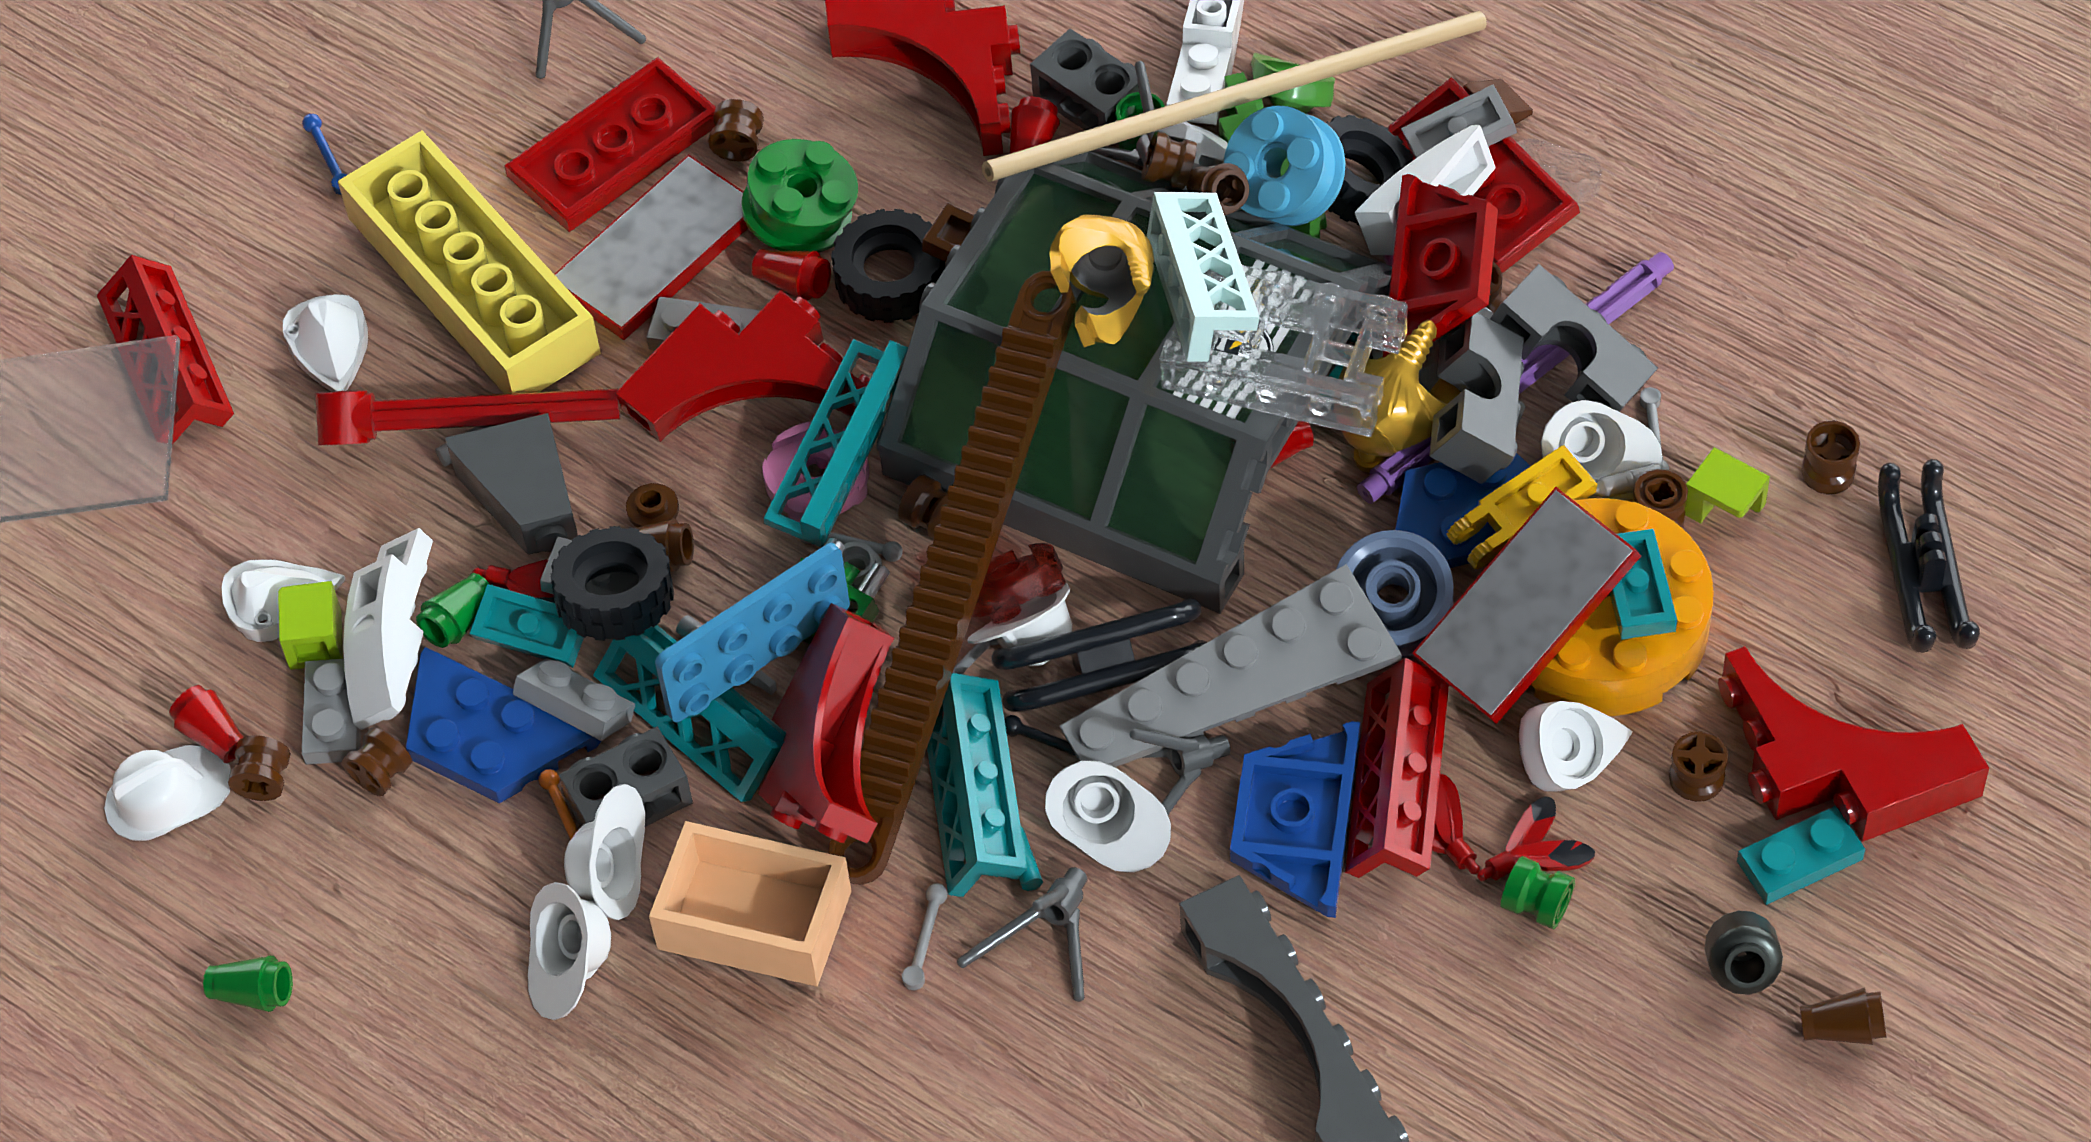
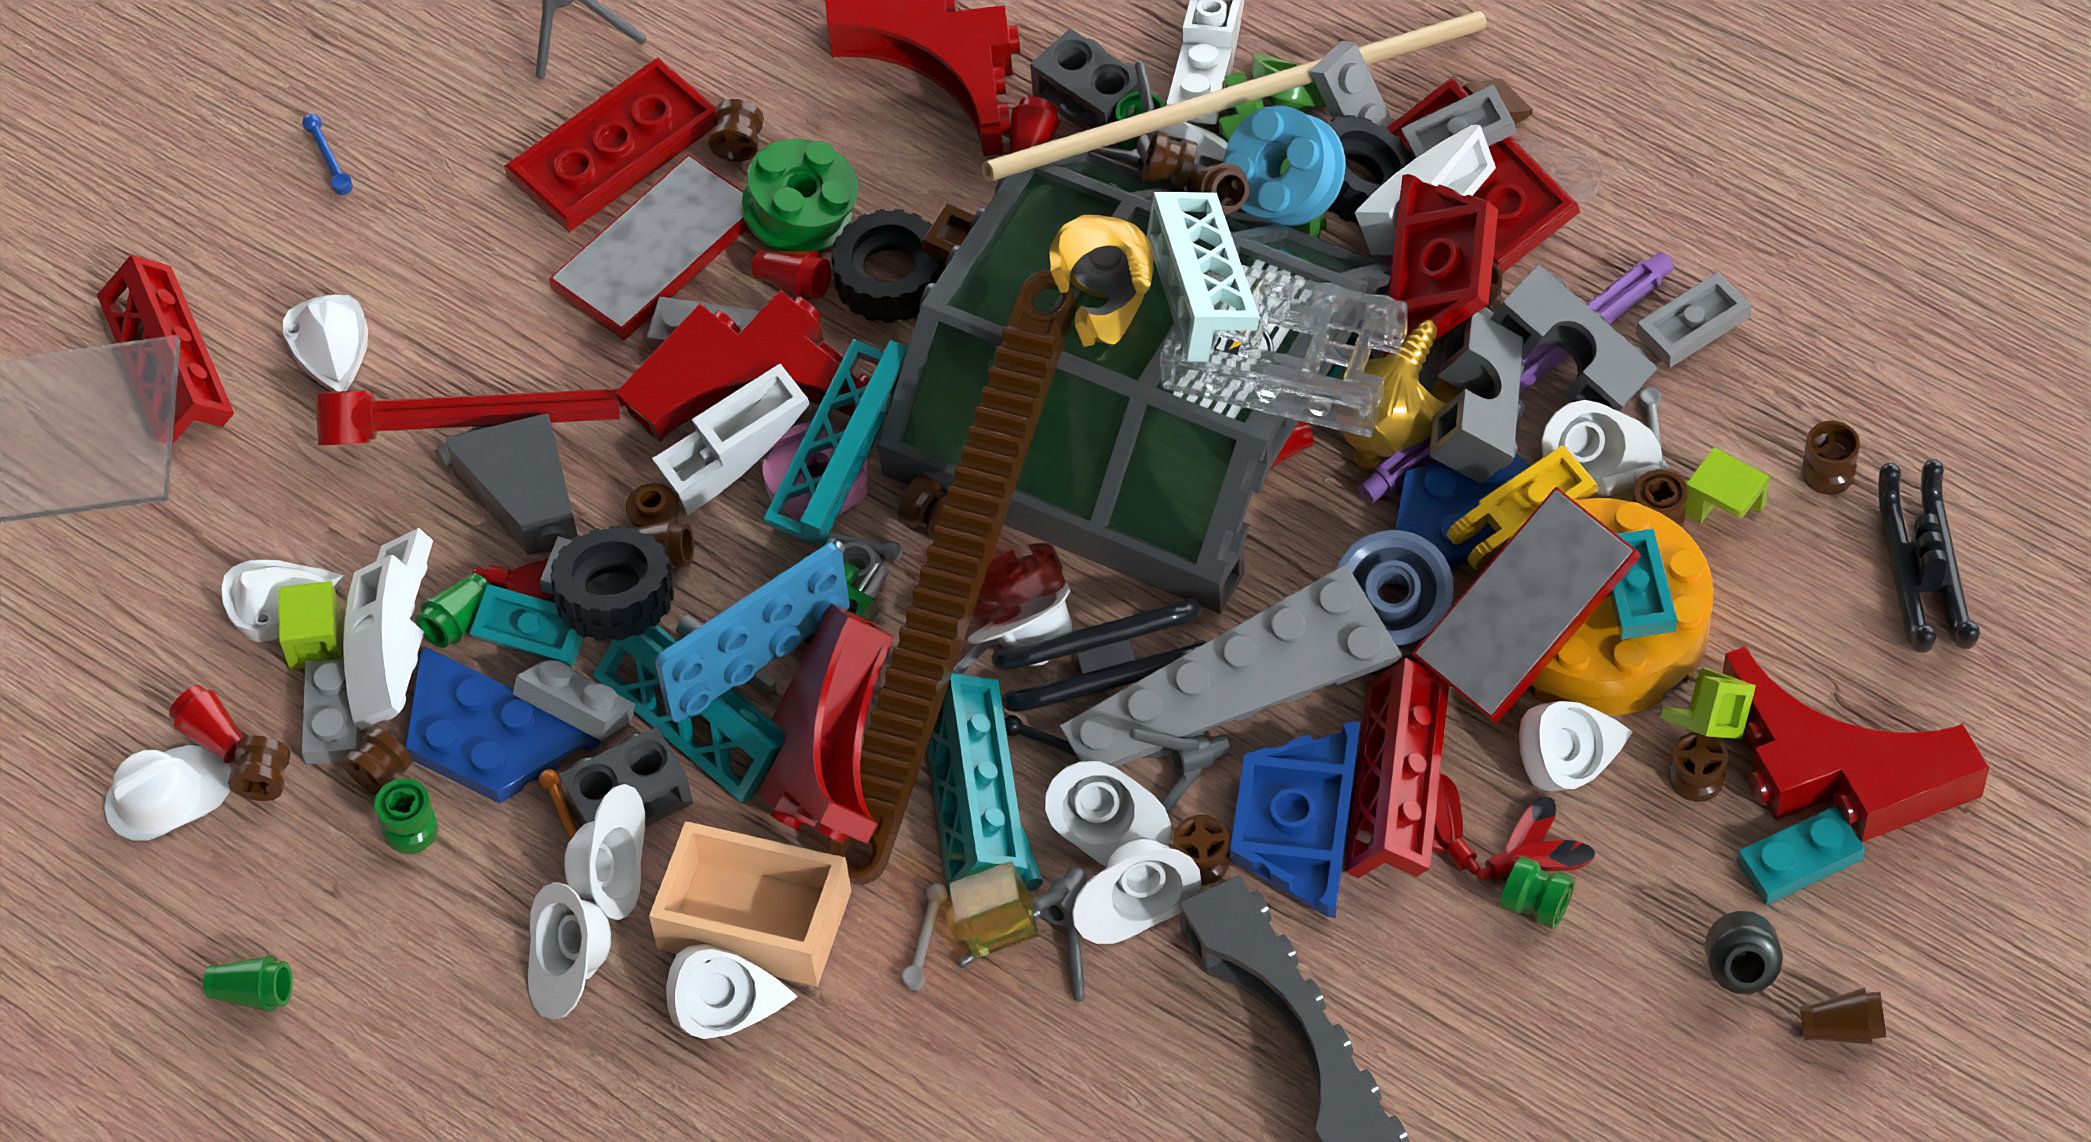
light yellow brick [338,130,601,394] -> none
none -> green wheel [374,779,438,854]
none -> white slope [652,364,809,515]
none -> white piece [666,944,798,1039]
none -> clear yellow brick [945,861,1039,959]
none -> white piece [1072,839,1202,944]
none -> reddish brown wheel [1173,815,1230,885]
none -> light grey plate [1310,41,1393,128]
none -> light grey plate [1636,272,1752,368]
none -> lime panel [1659,668,1756,739]

